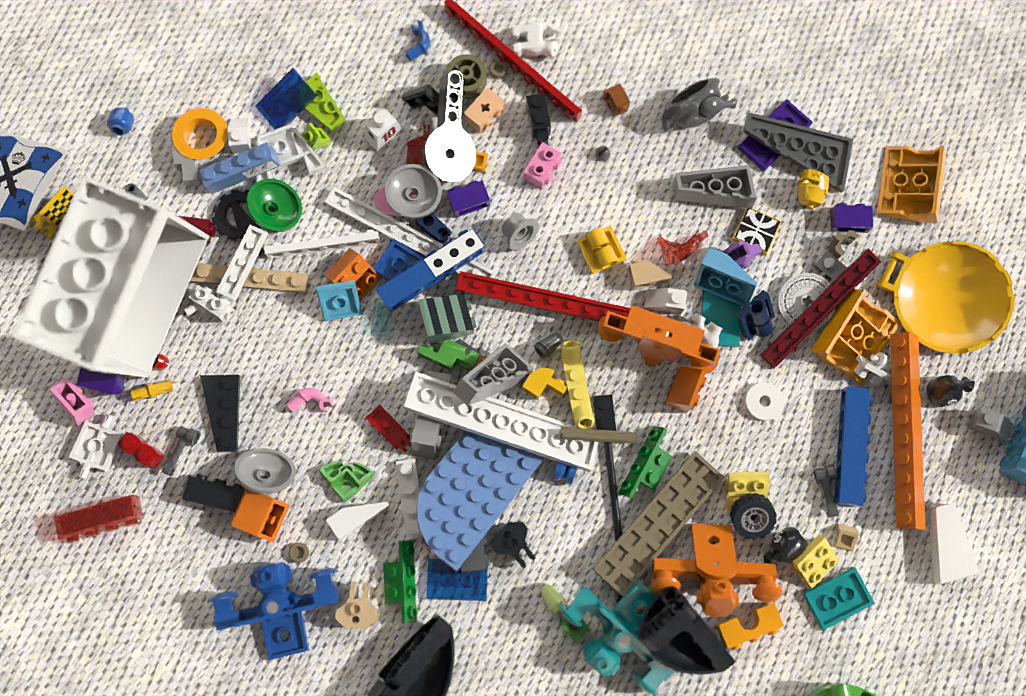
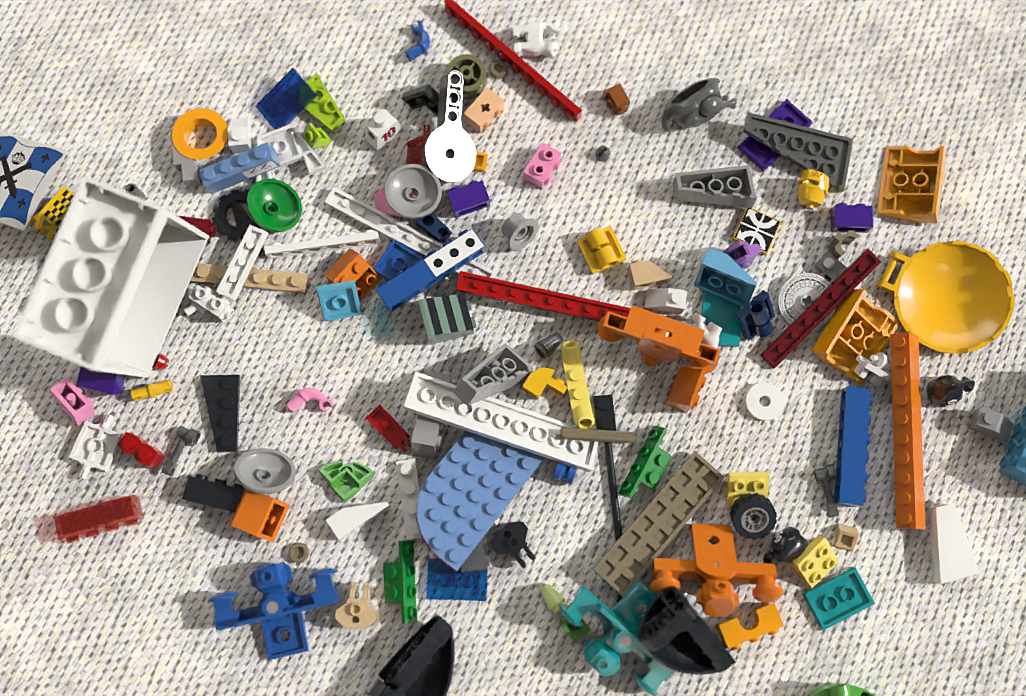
blue head [107,107,134,136] -> none
bright green plate [417,339,485,371] -> none
black brick [526,93,551,146] -> none
clear red animal [657,231,708,265] -> none

